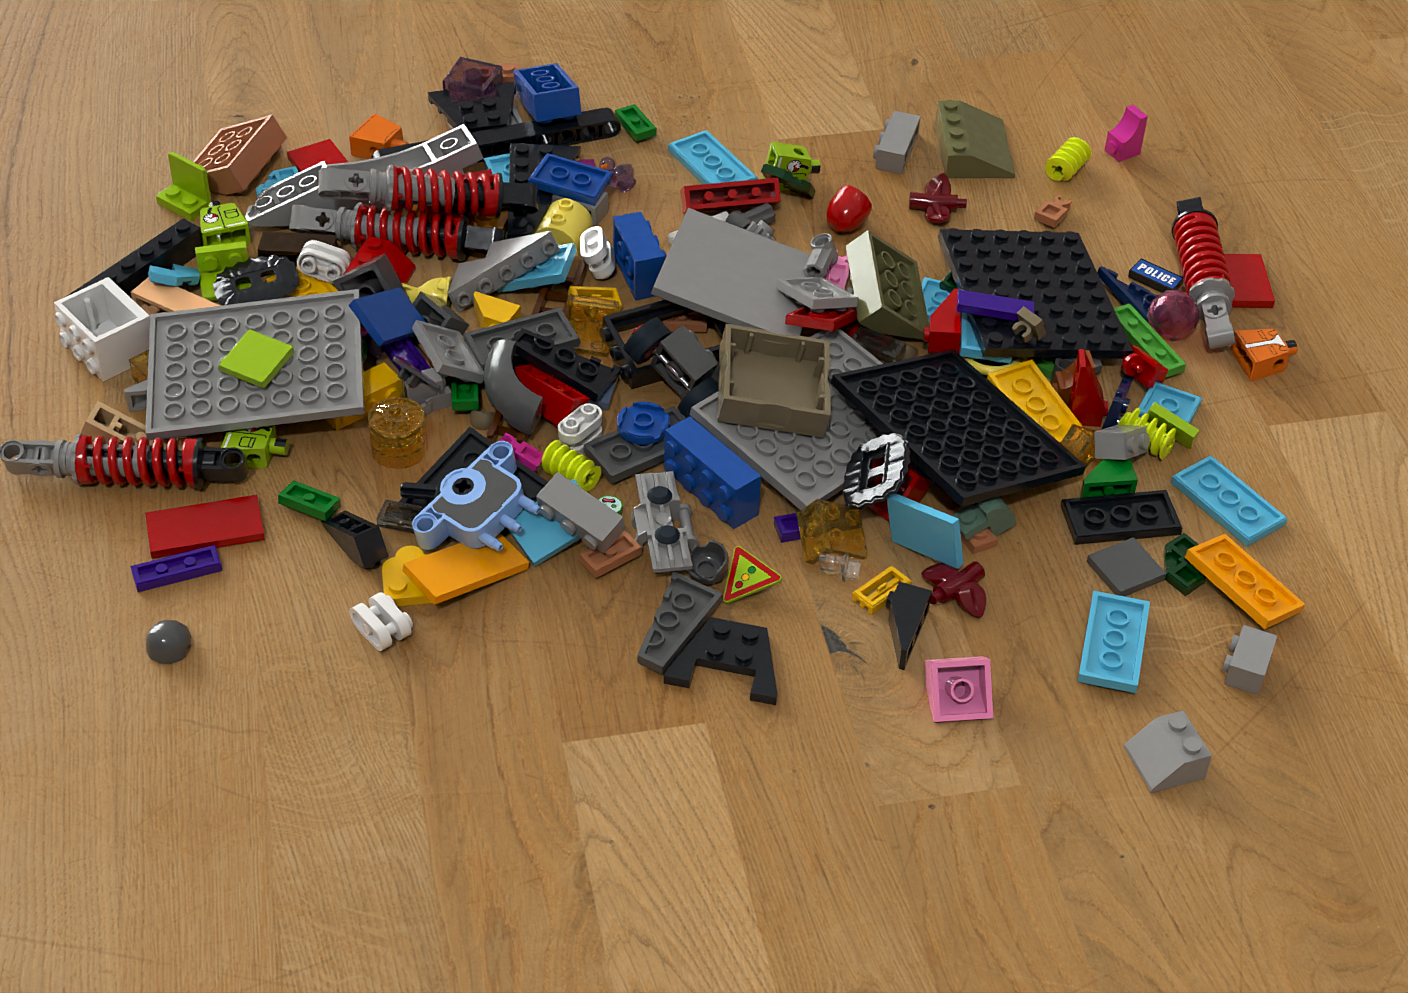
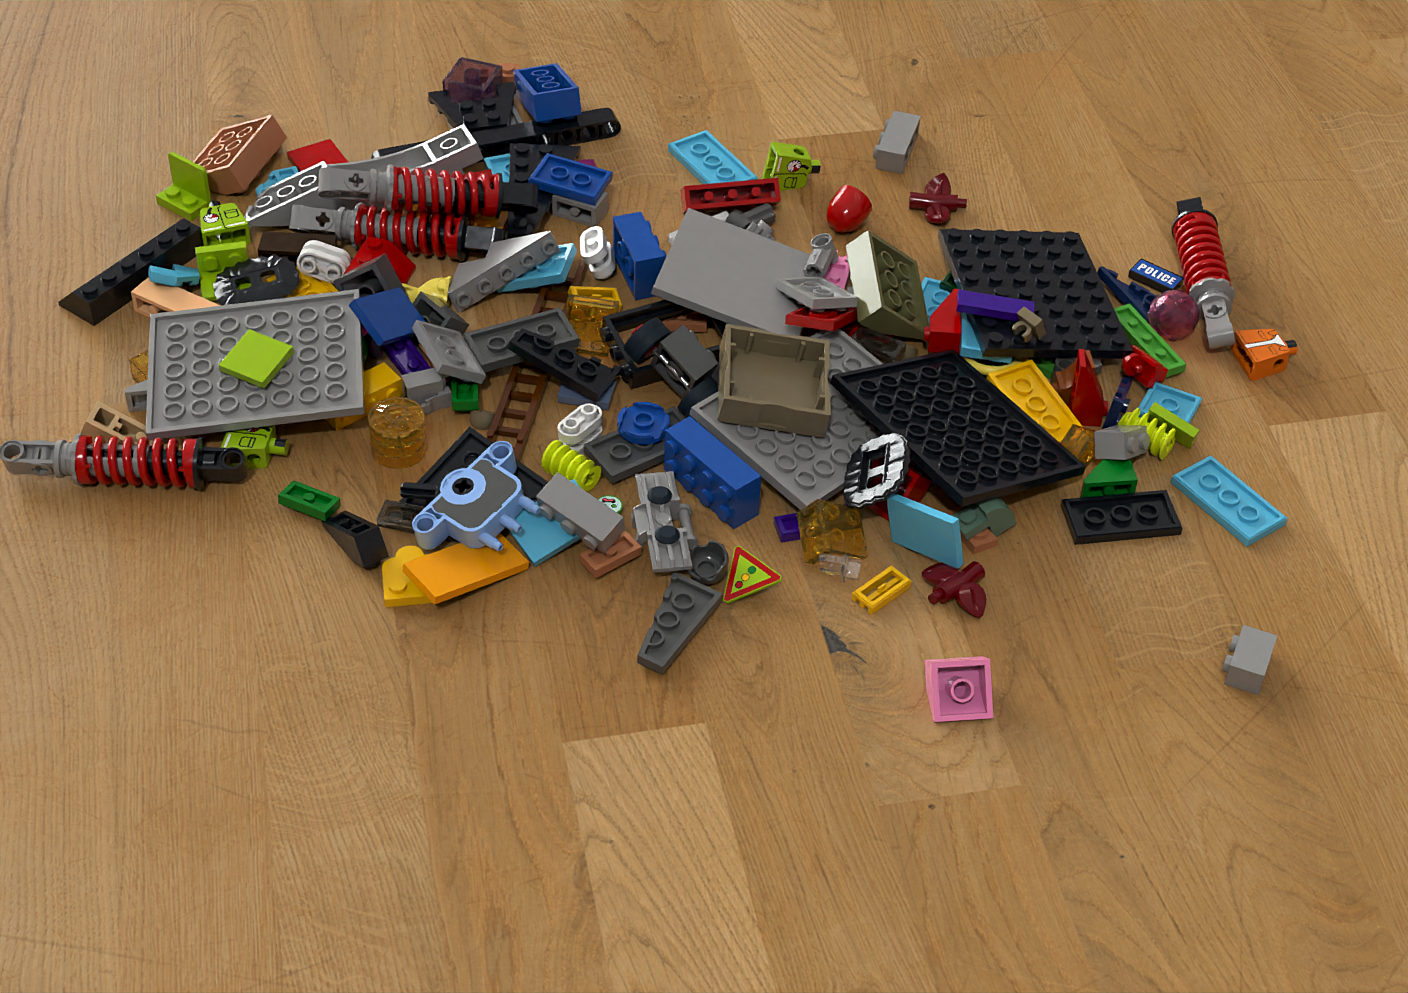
white container [54,277,150,381] -> none
dark purple tile [130,545,222,592] -> none
red tile [145,495,265,559] -> none
dark grey hair [146,620,191,663] -> none
orange torso [349,113,409,159] -> none
white brick [349,592,413,651] -> none
dark grey piece [393,357,441,390] -> none
yellow slope [473,291,521,329] -> none
dark grey brick [484,339,543,436] -> none
dark pink plate [499,433,544,472] -> none
red slope [514,364,590,429] -> none
light yellow brick [534,198,593,256] -> none
animal [599,157,636,192] -> none
green plate [615,104,657,142] -> none
black wing [664,617,777,705] -> none
dark green tile [761,163,816,199] -> none
black slope [886,581,932,670] -> none
olive slope [935,100,1015,178] -> none
nougat plate [1034,194,1072,228] -> none
neon yellow piece [1045,137,1092,181] -> none
medium azure plate [1077,590,1150,693] -> none
dark grey tile [1087,537,1166,596] -> none
dark pink arch [1105,105,1148,162] -> none
light grey slope [1124,711,1212,793] -> none
dark green tile [1163,533,1206,596] -> none
light orange plate [1184,534,1305,629] -> none
red tile [1224,254,1275,308] -> none

